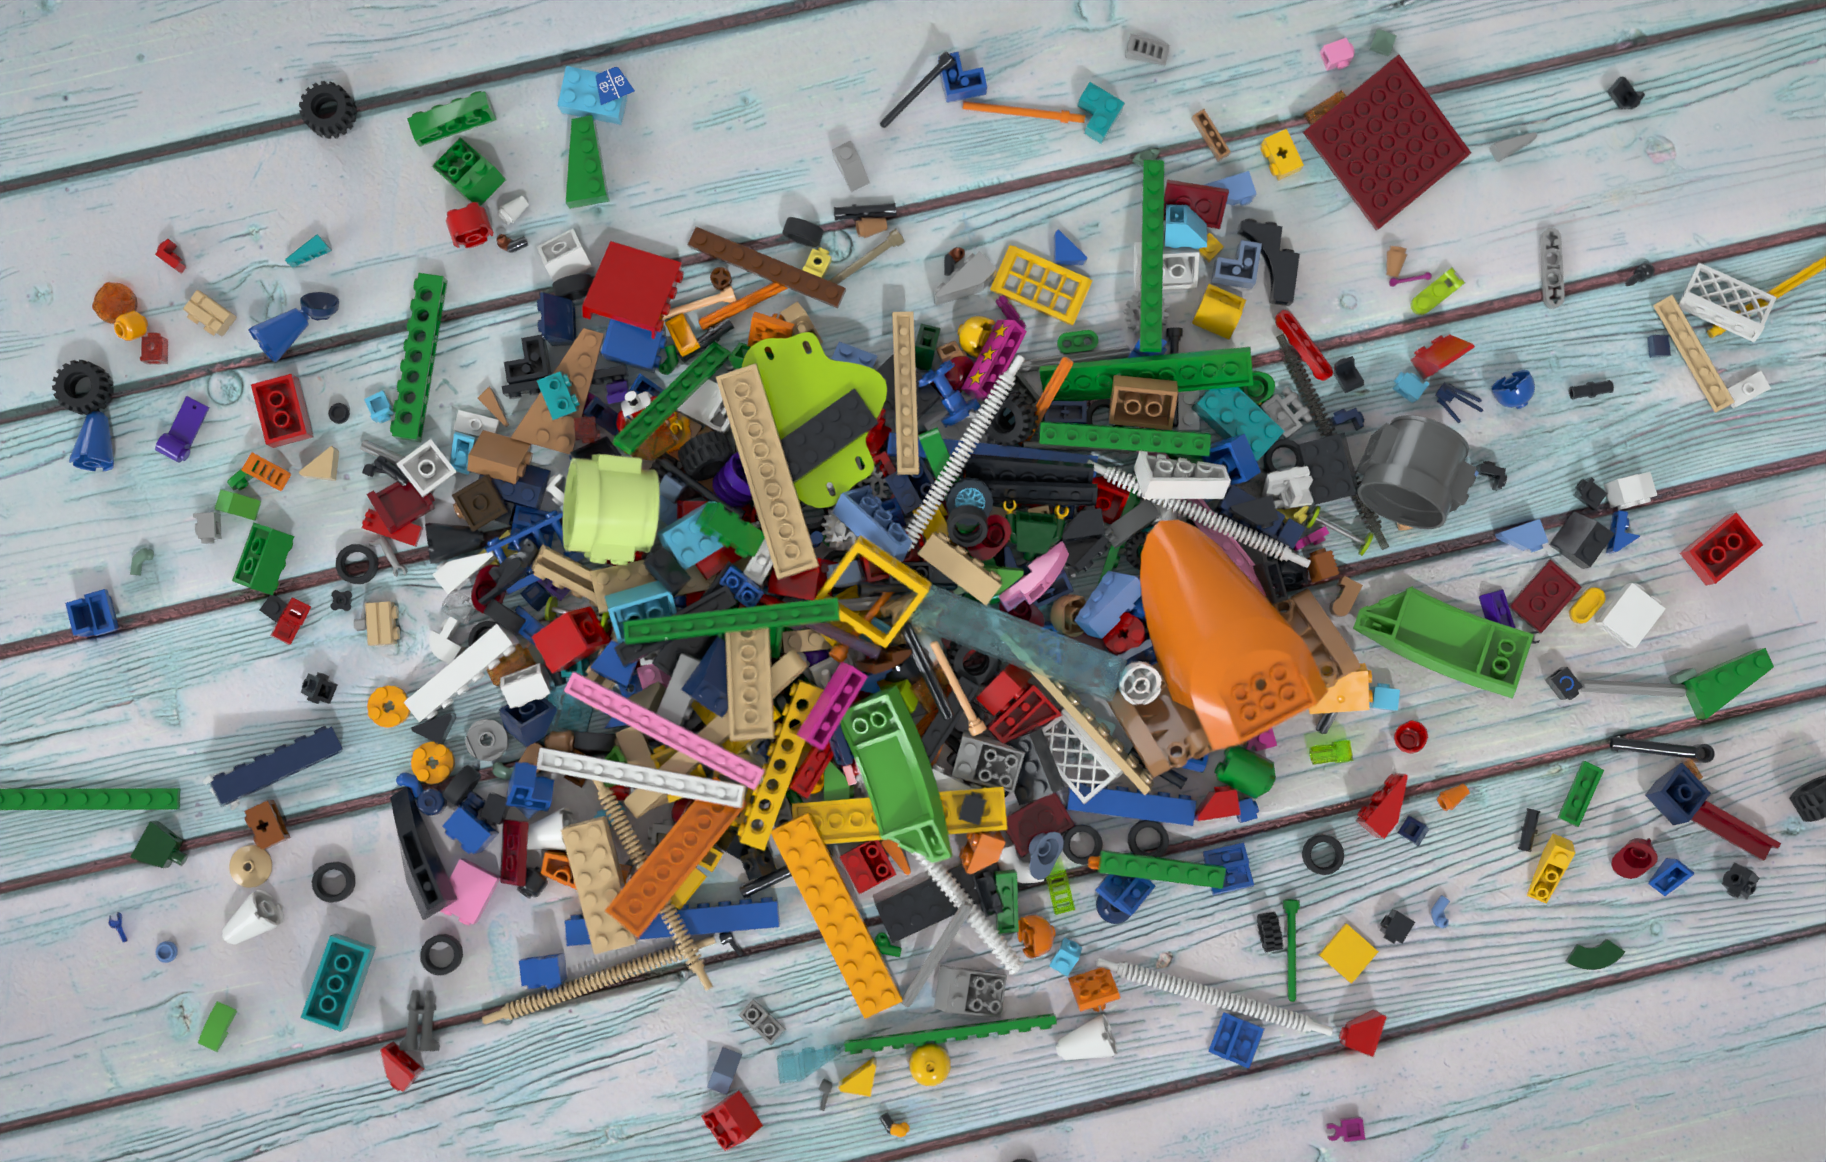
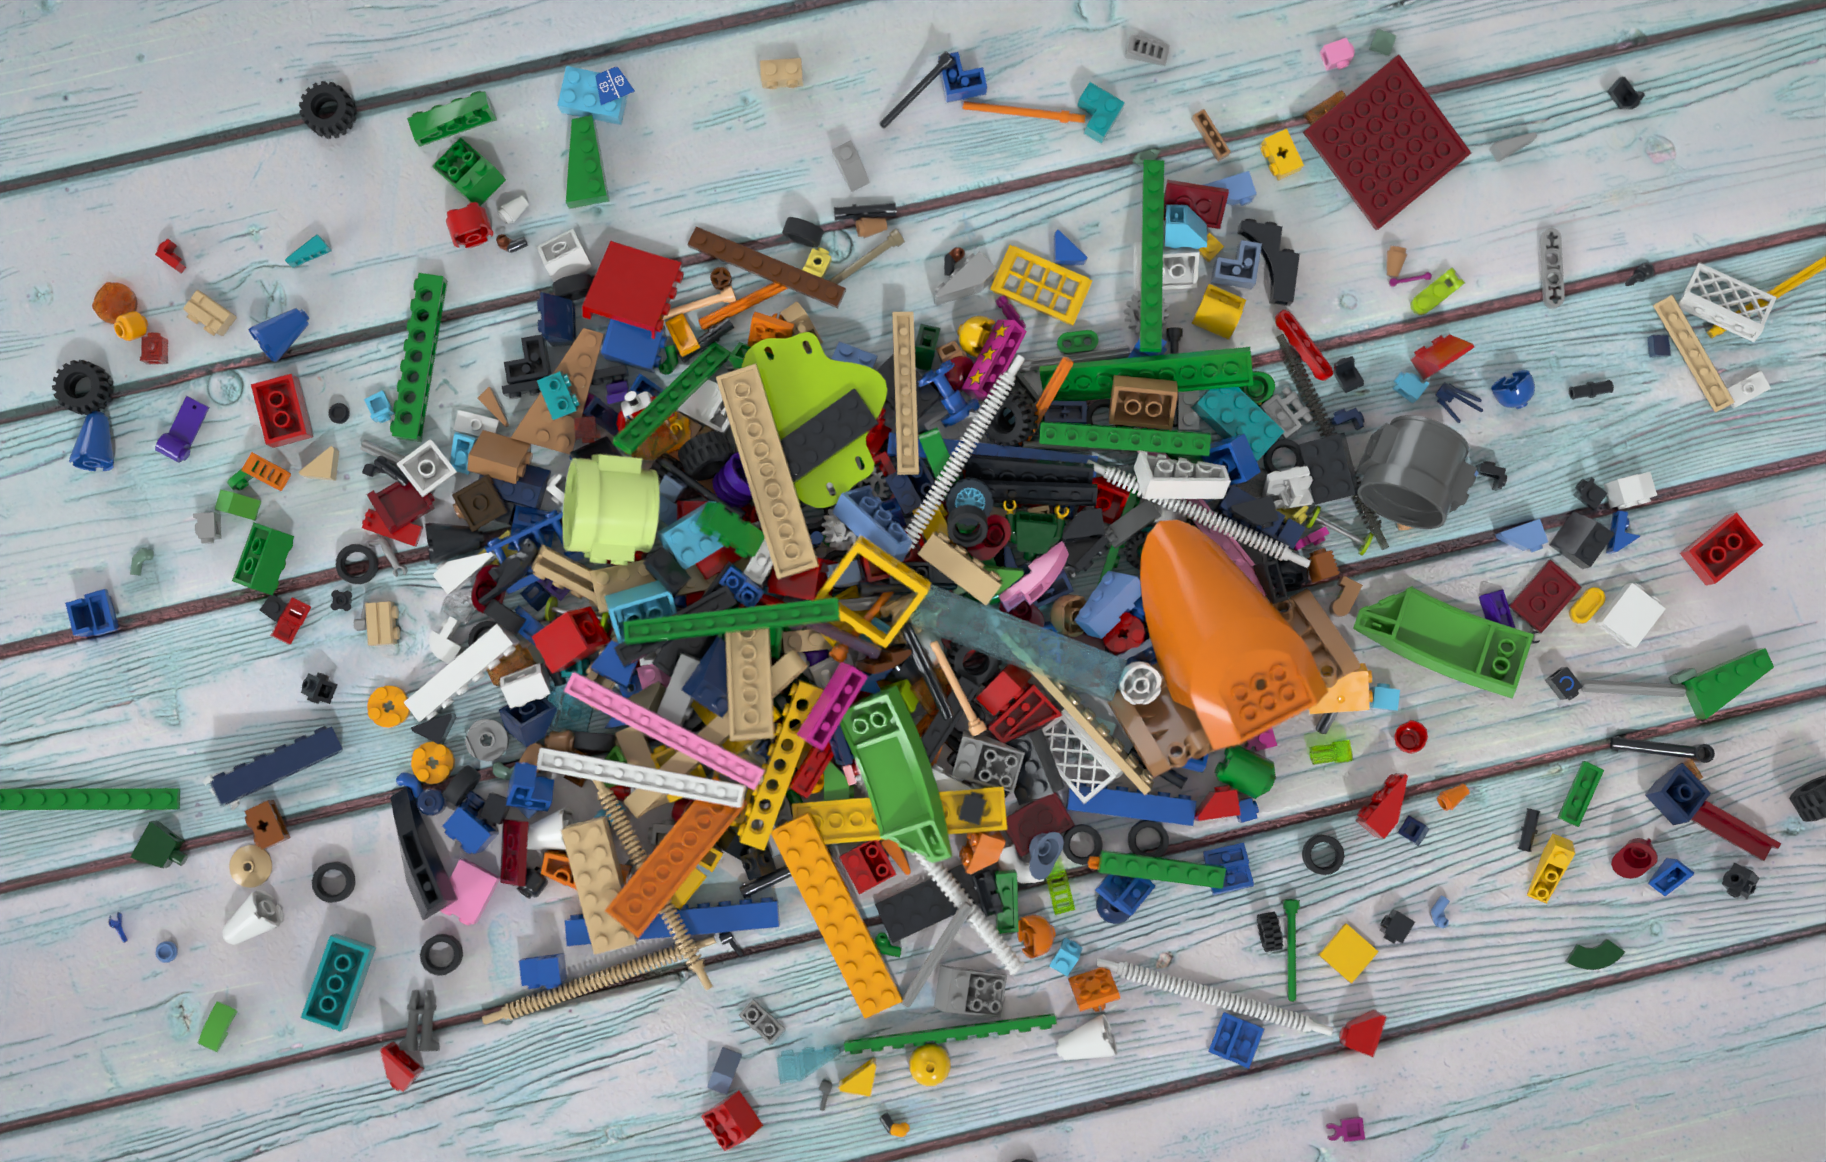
dark blue piece [300,292,339,321] -> none
none -> tan brick [760,58,803,89]

